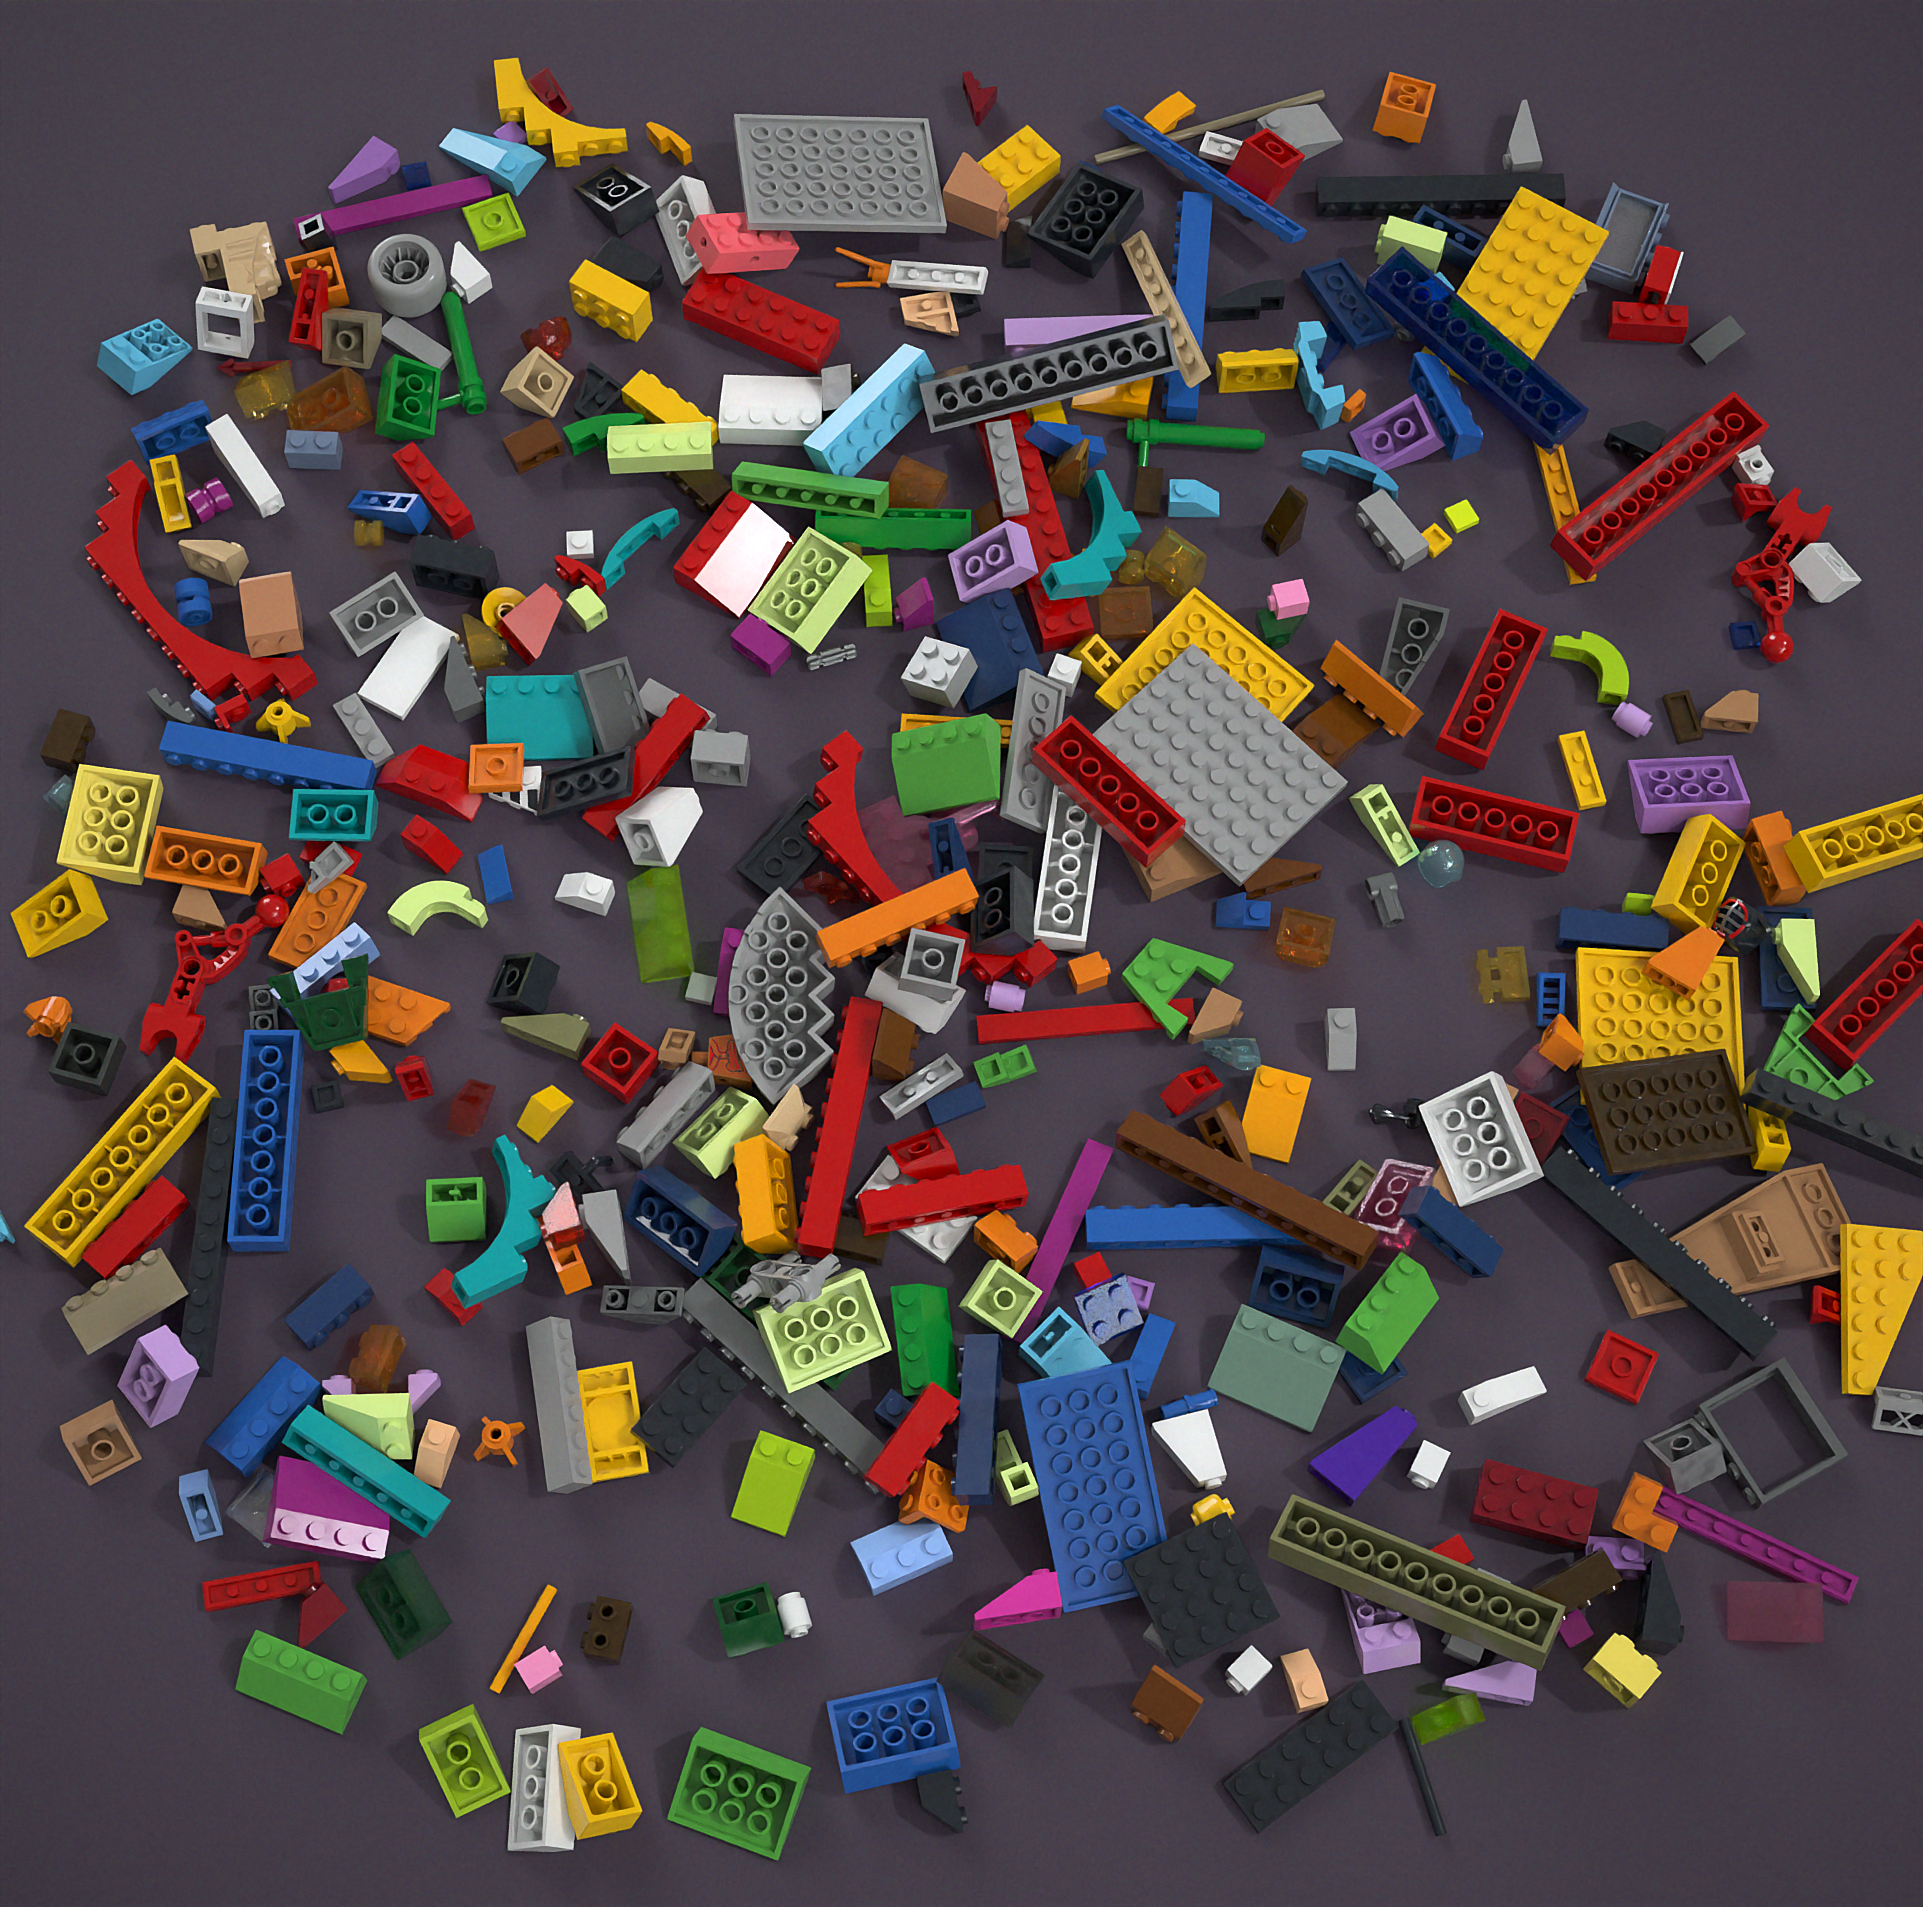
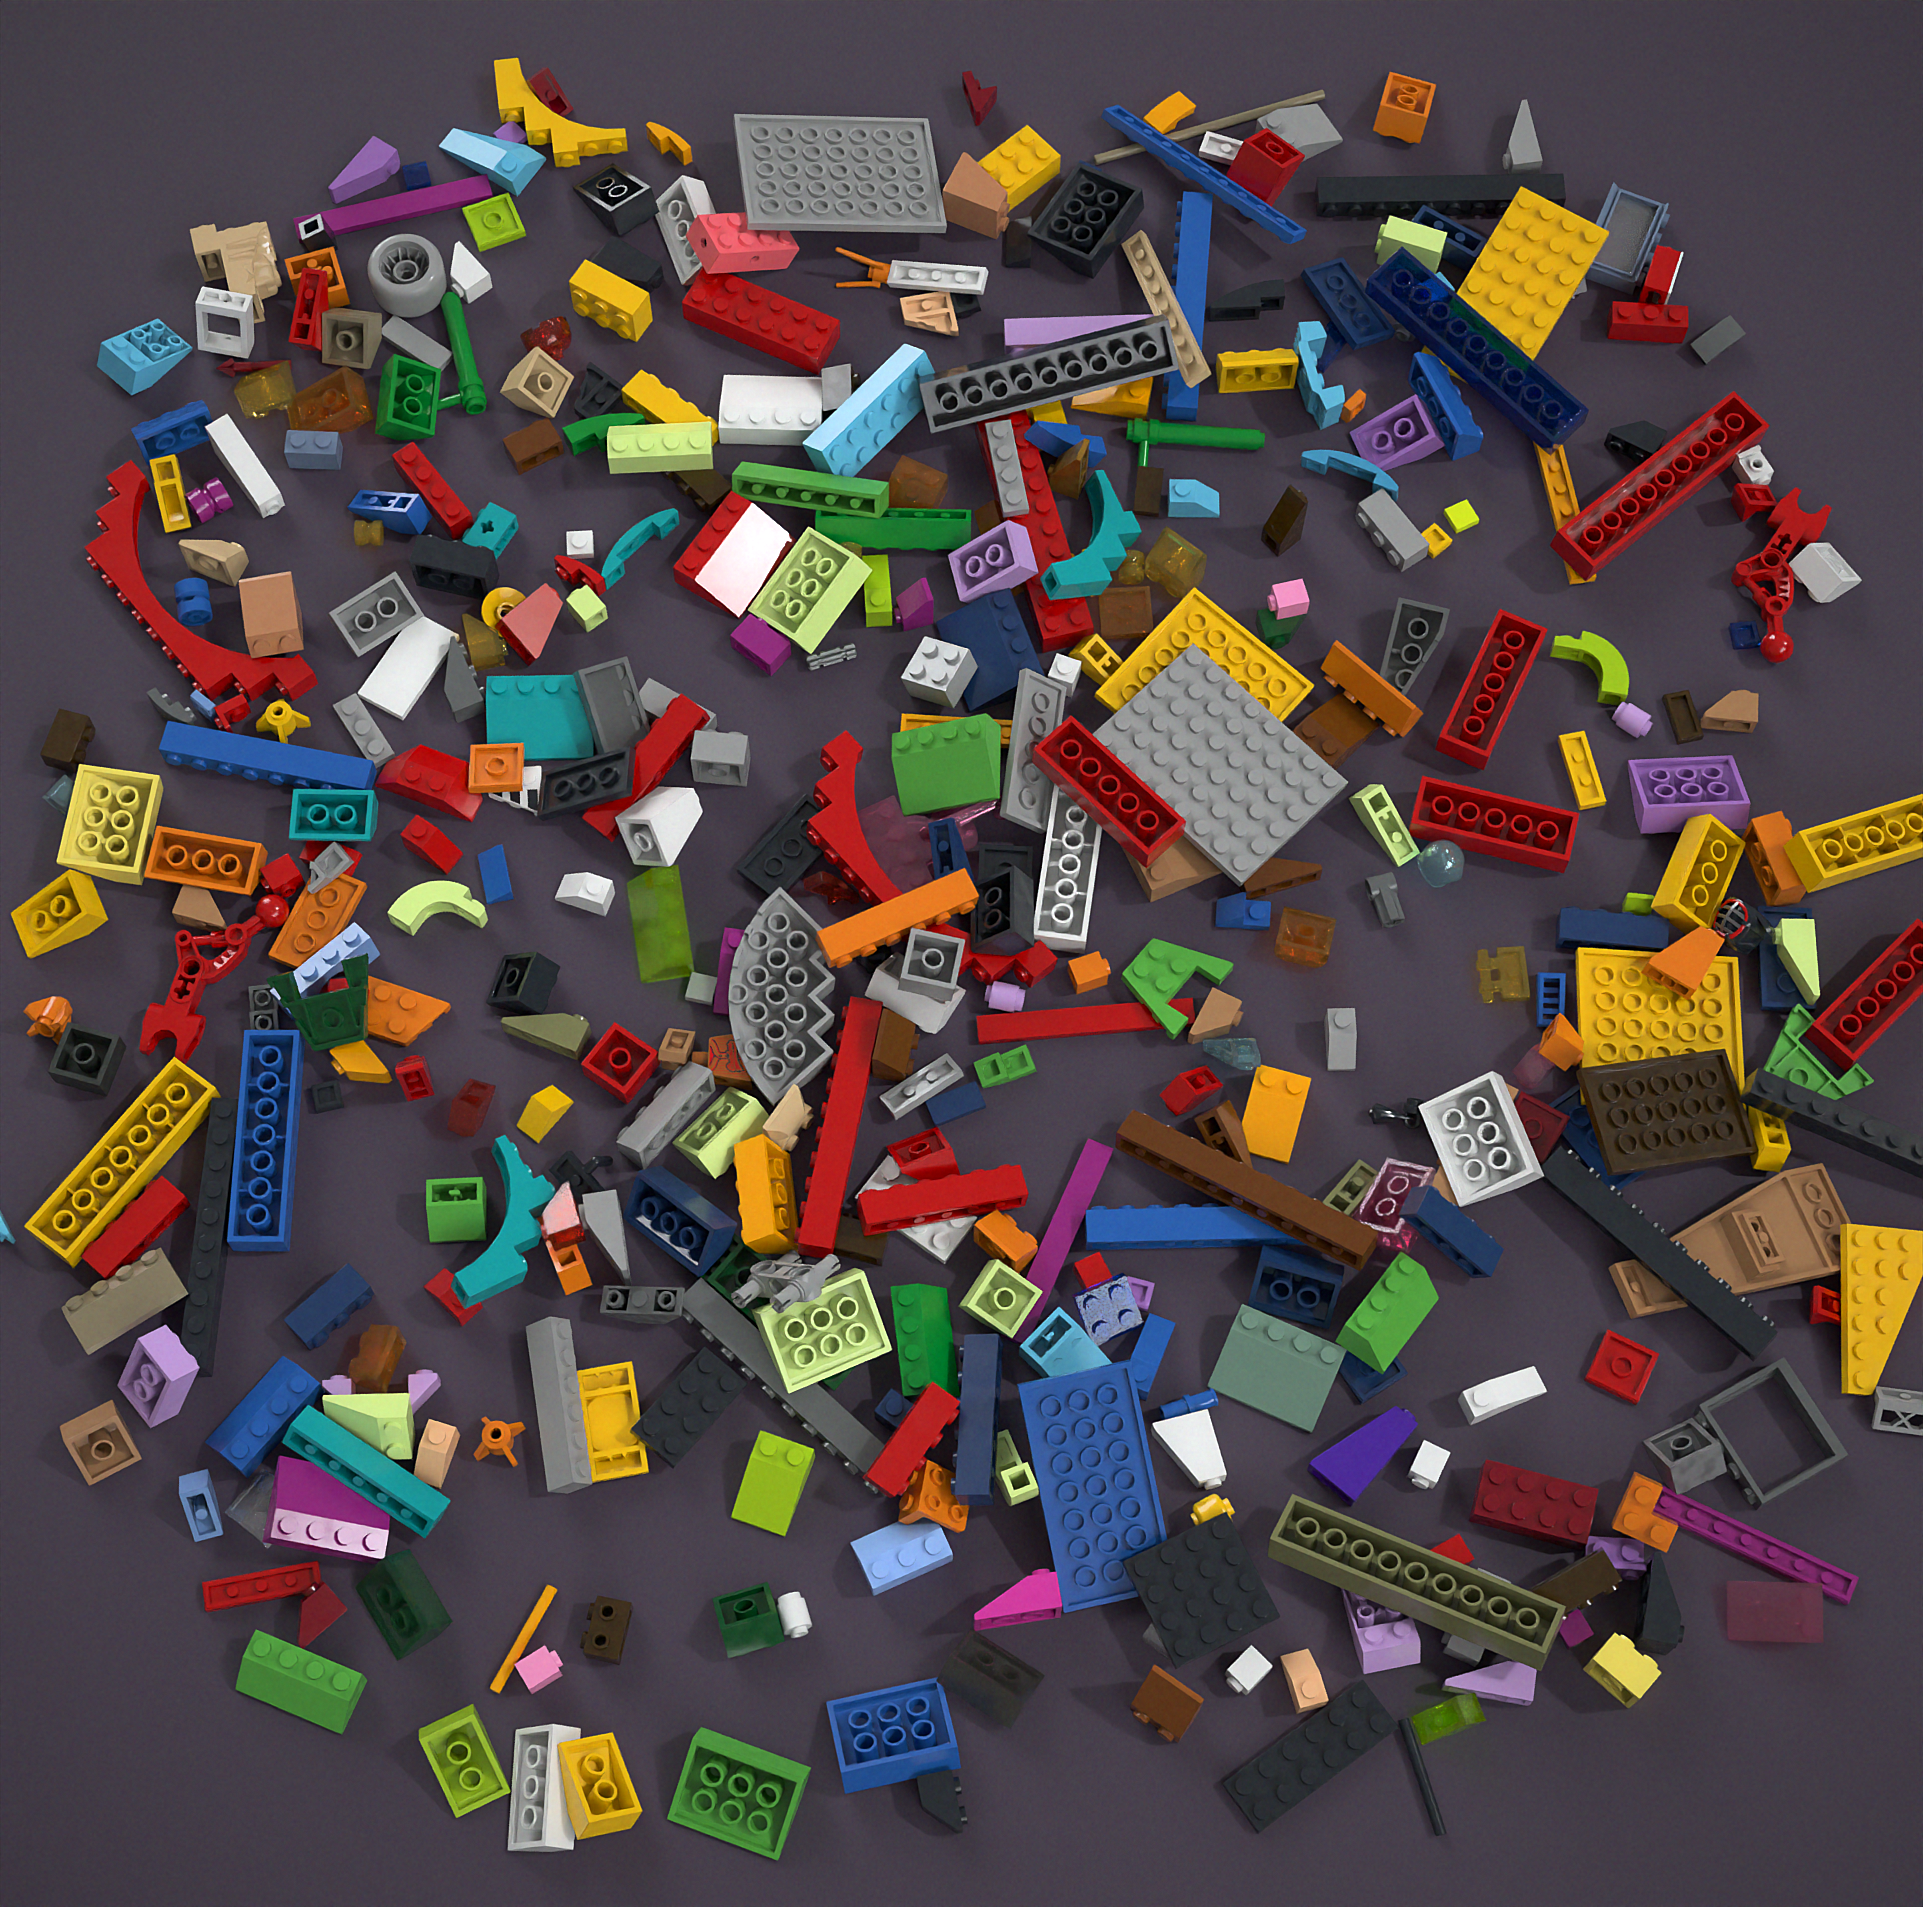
none -> teal brick [462,502,519,560]

